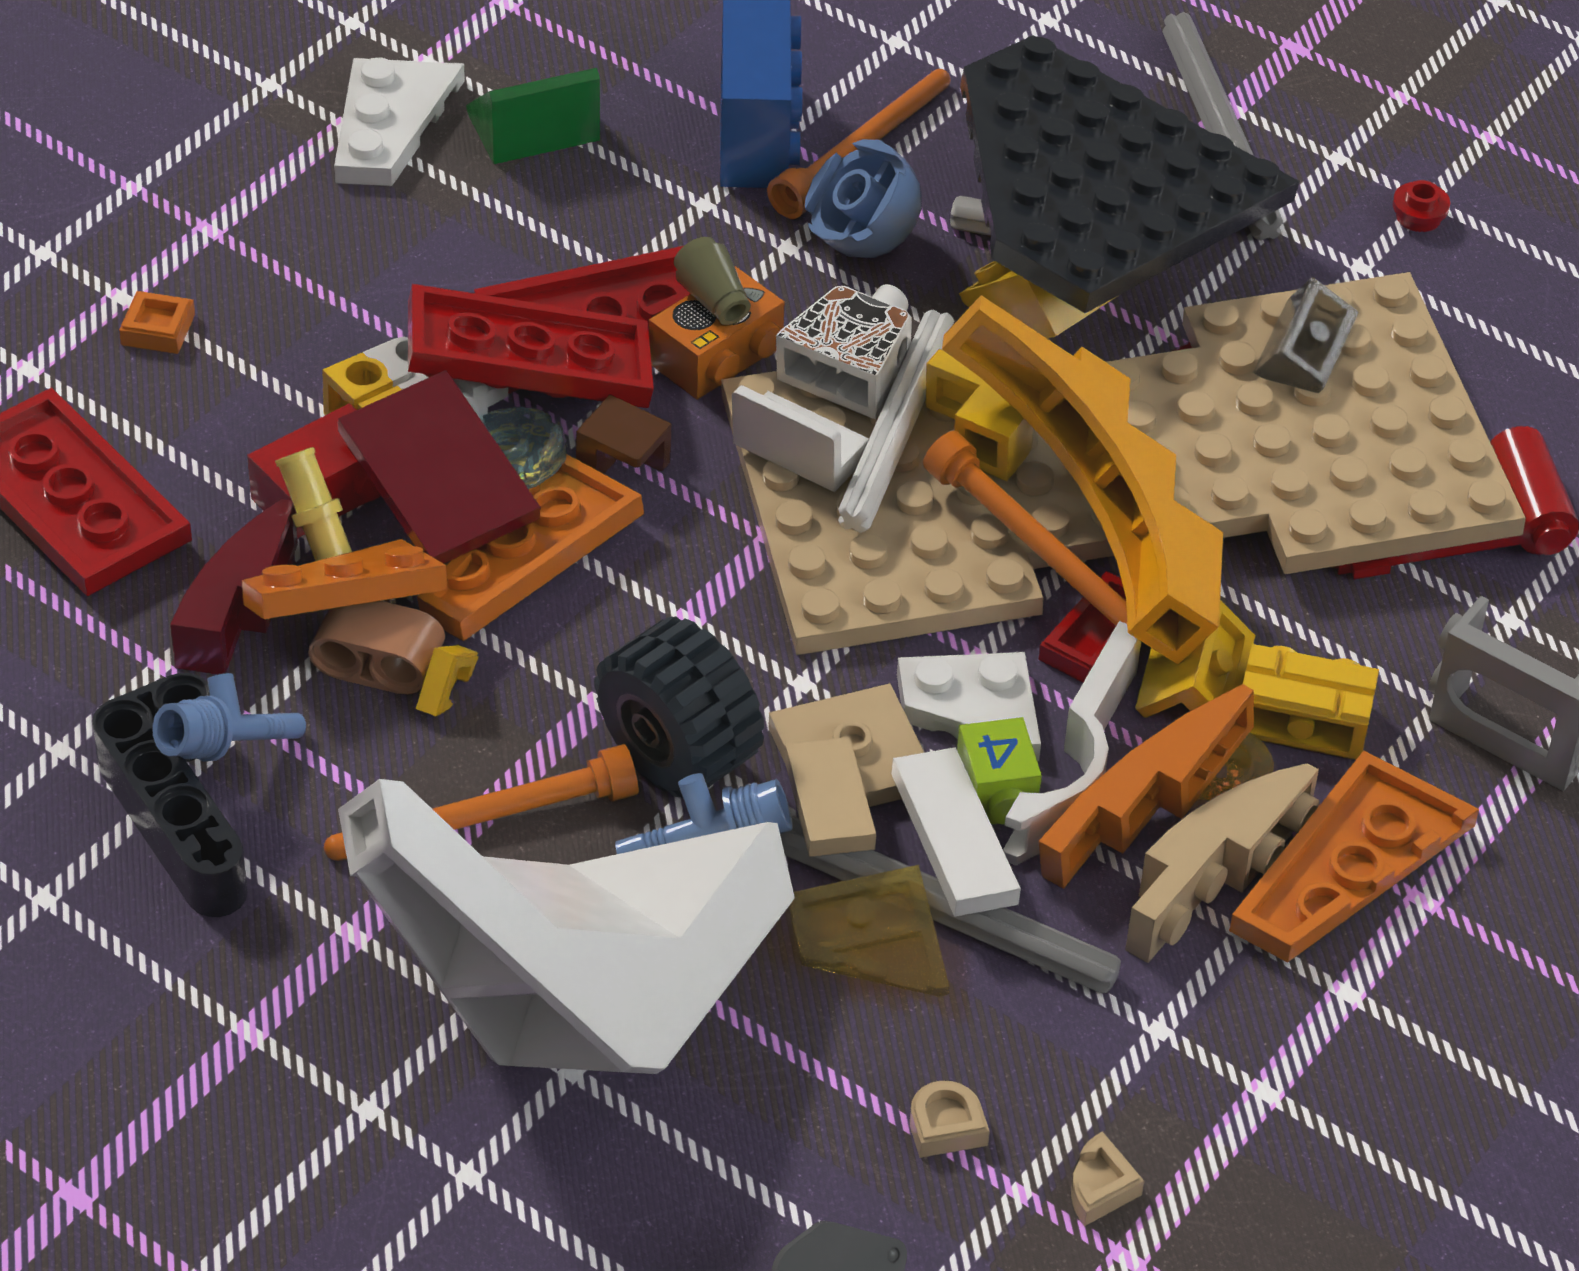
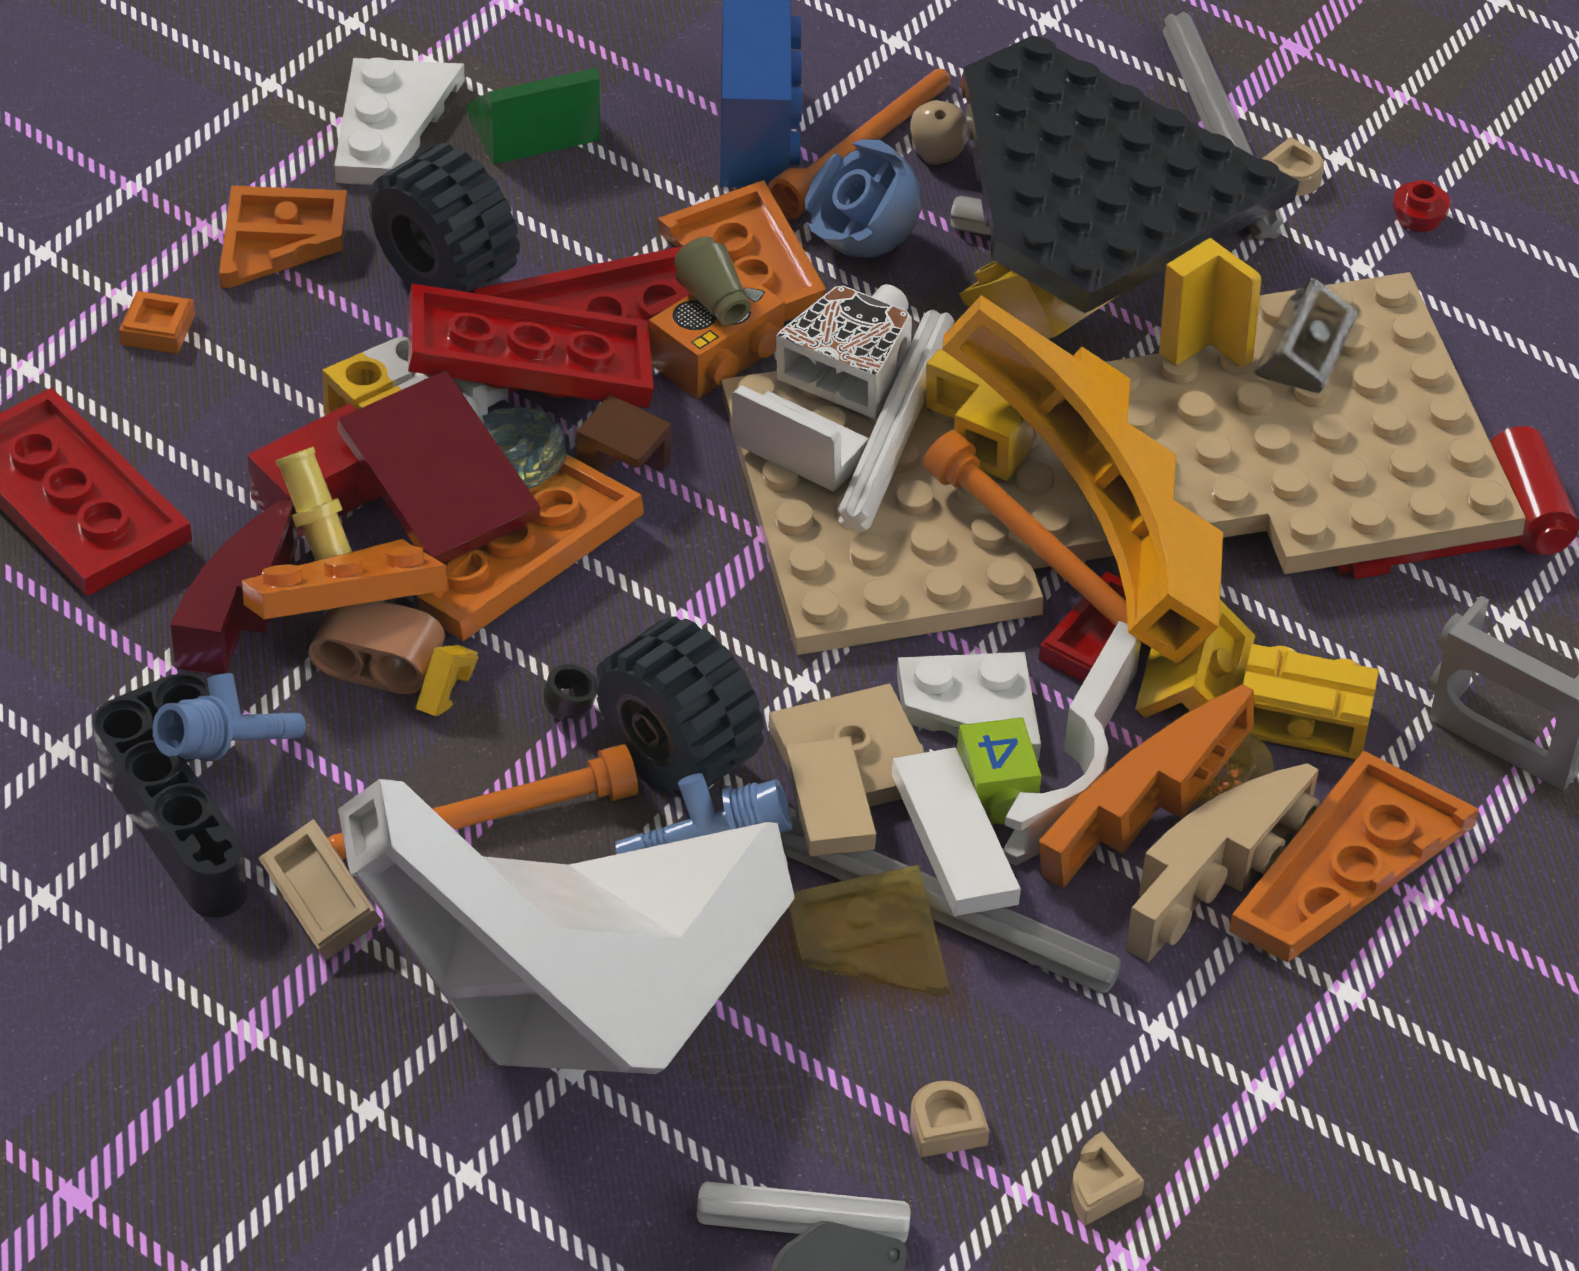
none -> orange wing [219,185,348,288]
none -> tan tile [259,819,383,960]
none -> black wheel [368,143,520,293]
none -> pearl dark grey hinge [544,664,597,720]
none -> orange wing [657,180,827,322]
none -> white axle [697,1182,911,1243]
none -> tan piece [910,100,968,165]
none -> yellow panel [1159,238,1261,367]
none -> tan tile [1262,137,1324,196]

